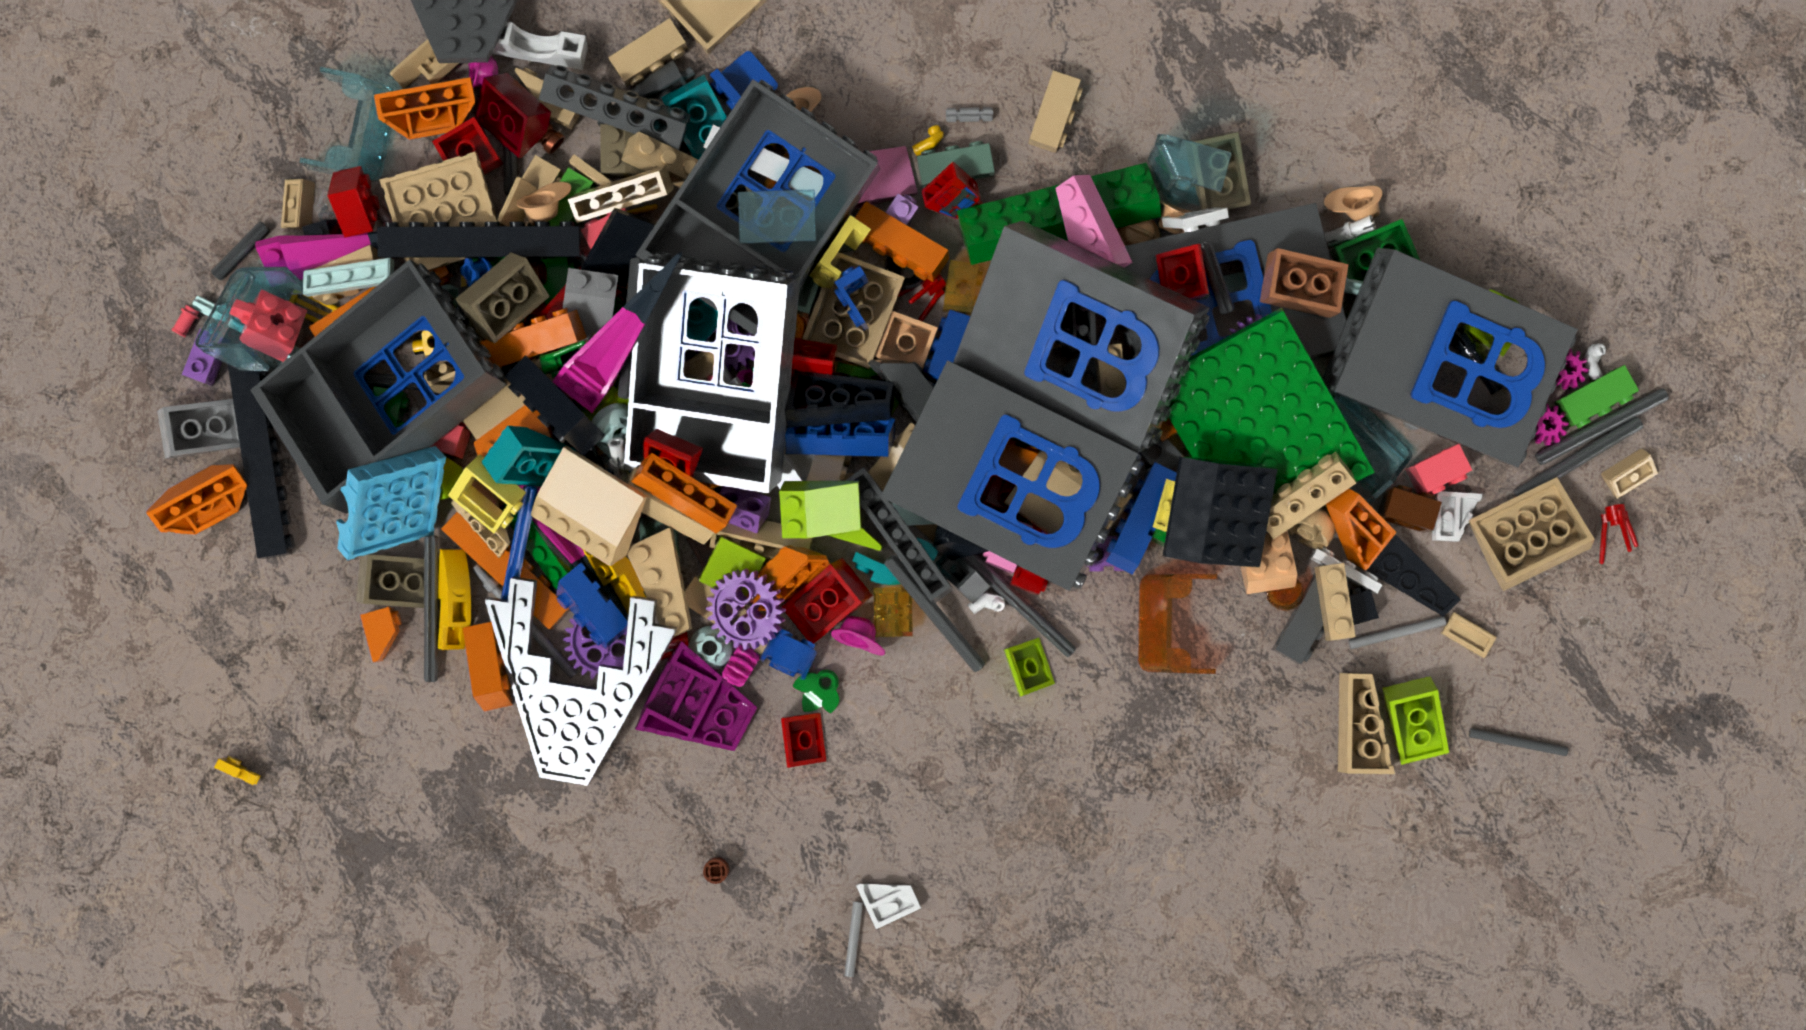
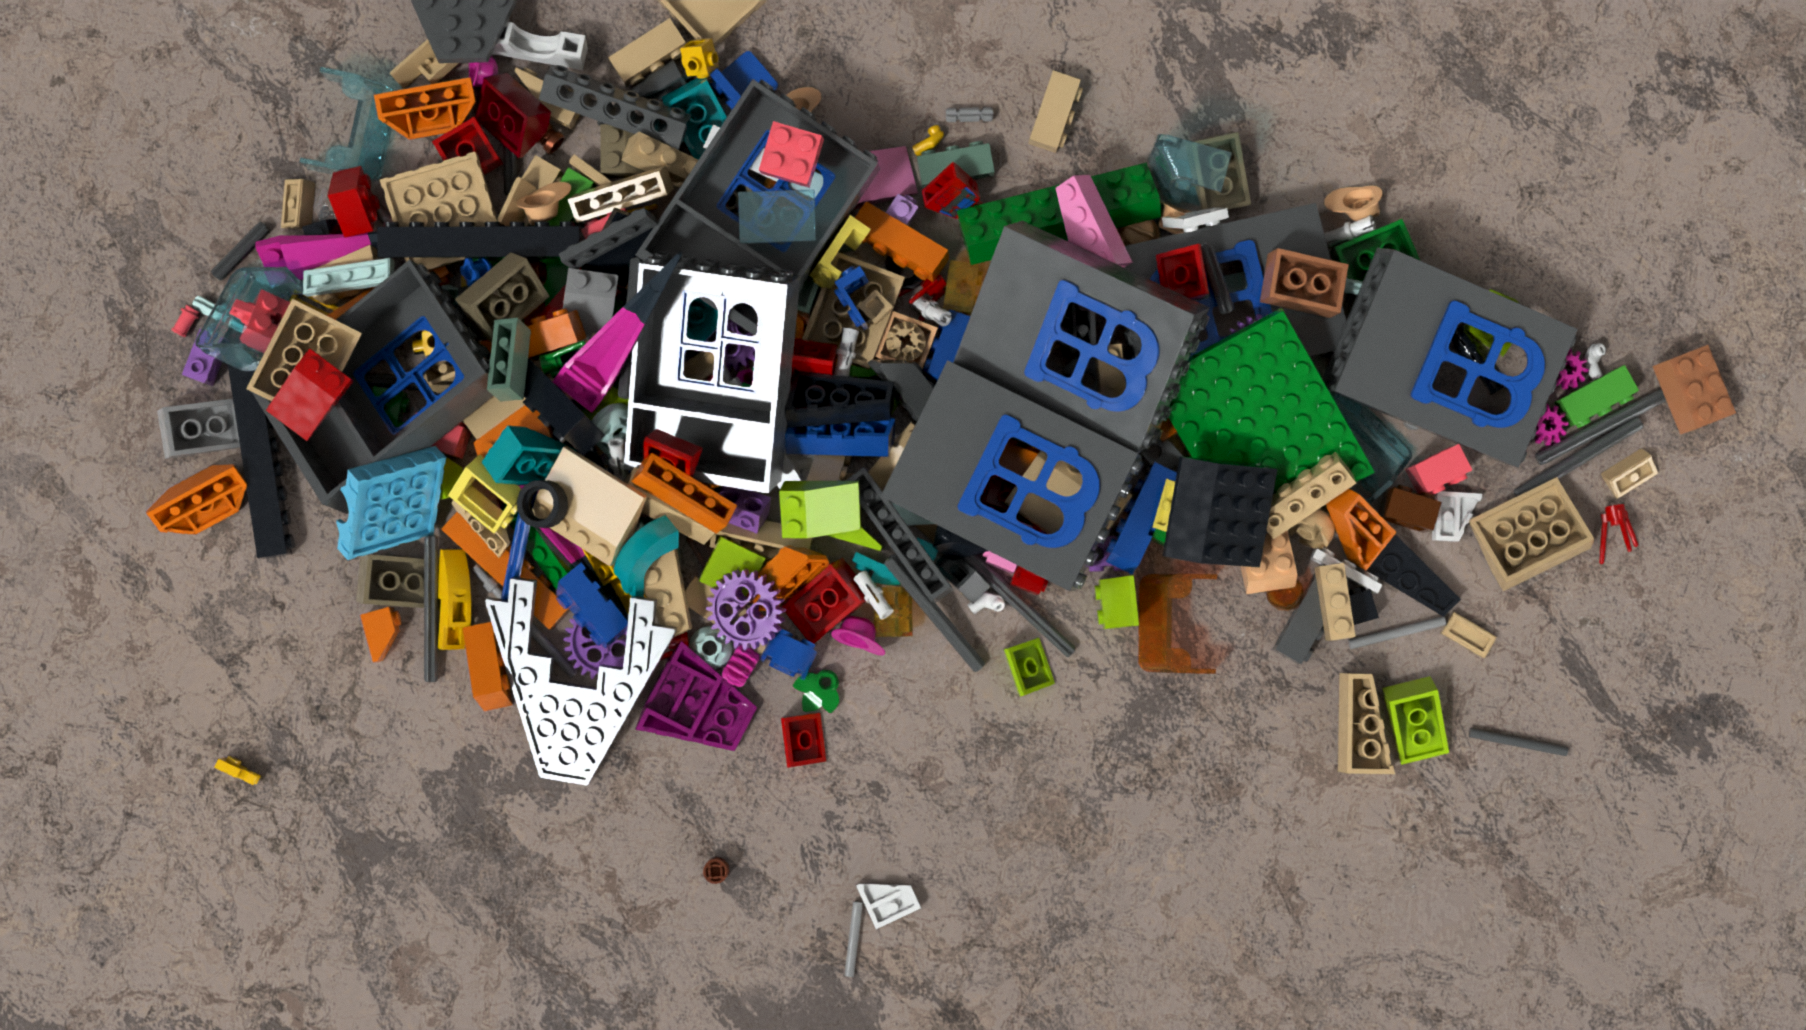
none -> tan slope [246,299,362,401]
none -> red slope [266,348,354,441]
none -> sand green brick [487,318,531,402]
none -> black tyre [517,480,568,528]
none -> dark grey plate [559,208,658,269]
none -> teal arch [614,515,679,597]
none -> yellow brick [680,38,719,79]
none -> coral brick [759,121,824,188]
none -> white pin [833,328,859,377]
none -> white pin [854,571,894,620]
none -> tan plate [858,289,893,325]
none -> tan gear [886,322,926,361]
none -> white pin [910,296,952,326]
none -> lime slope [1094,575,1139,629]
none -> nougat brick [1652,345,1736,435]

